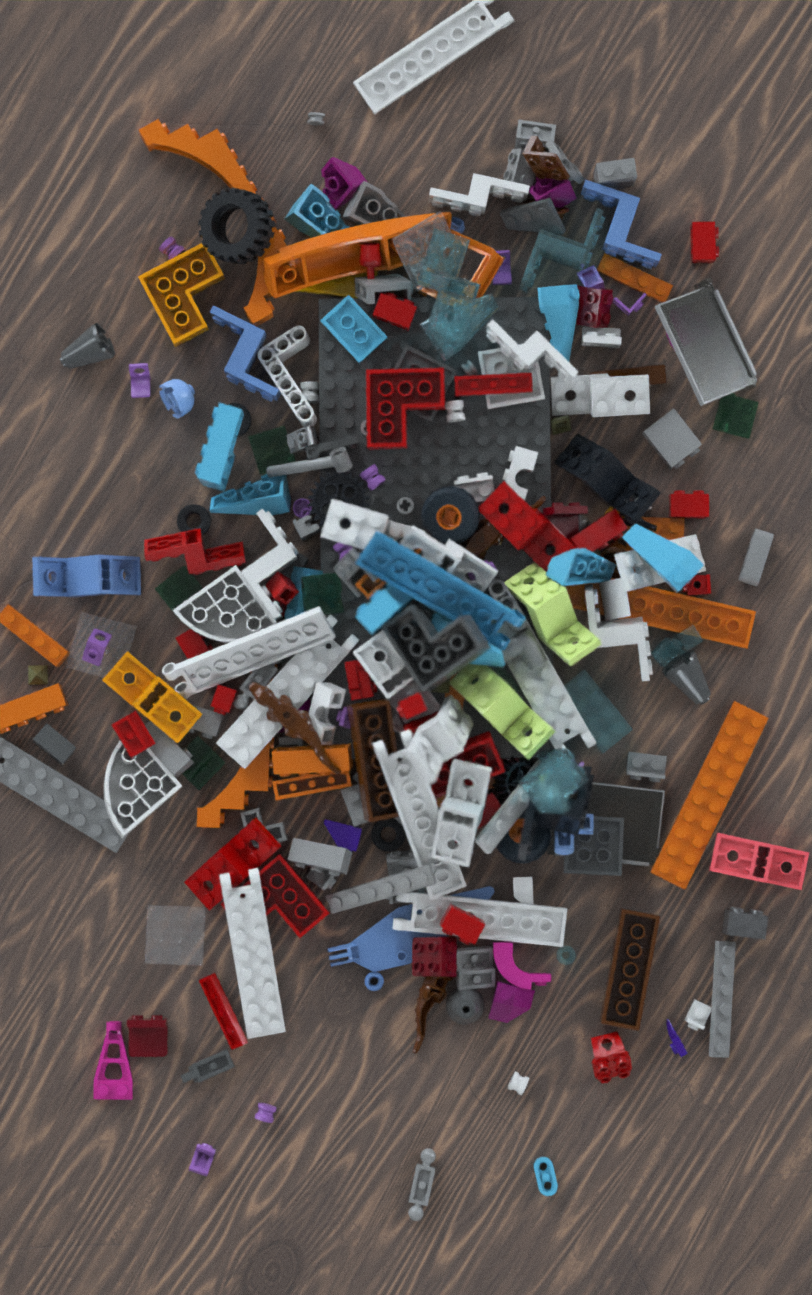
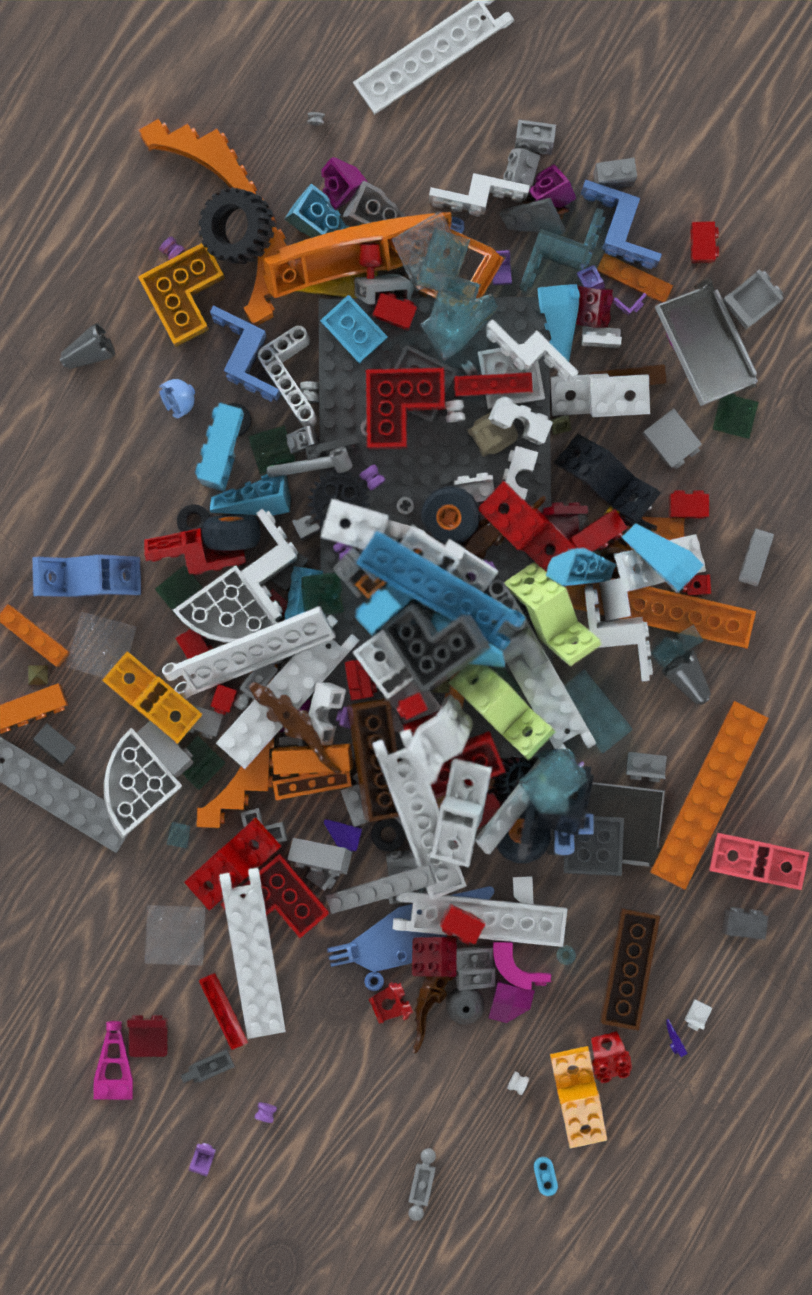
medium lavender bracket [82,628,112,666] -> none
red plate [111,711,156,758] -> none
medium lavender bracket [129,363,150,398] -> none
red brick [265,571,299,606] -> none
medium lavender wheel [293,498,312,519] -> none
reddish brown bracket [522,135,570,180] -> none
light grey plate [545,139,585,184] -> none
light grey plate [709,940,736,1058] -> none
none -> clear light blue panel [166,822,192,848]
none -> black wheel [202,514,260,551]
none -> red piece [368,982,413,1024]
none -> dark tan piece [467,412,518,457]
none -> white arch [489,397,553,445]
none -> light orange bracket [550,1046,607,1149]
none -> light grey panel [723,269,784,330]

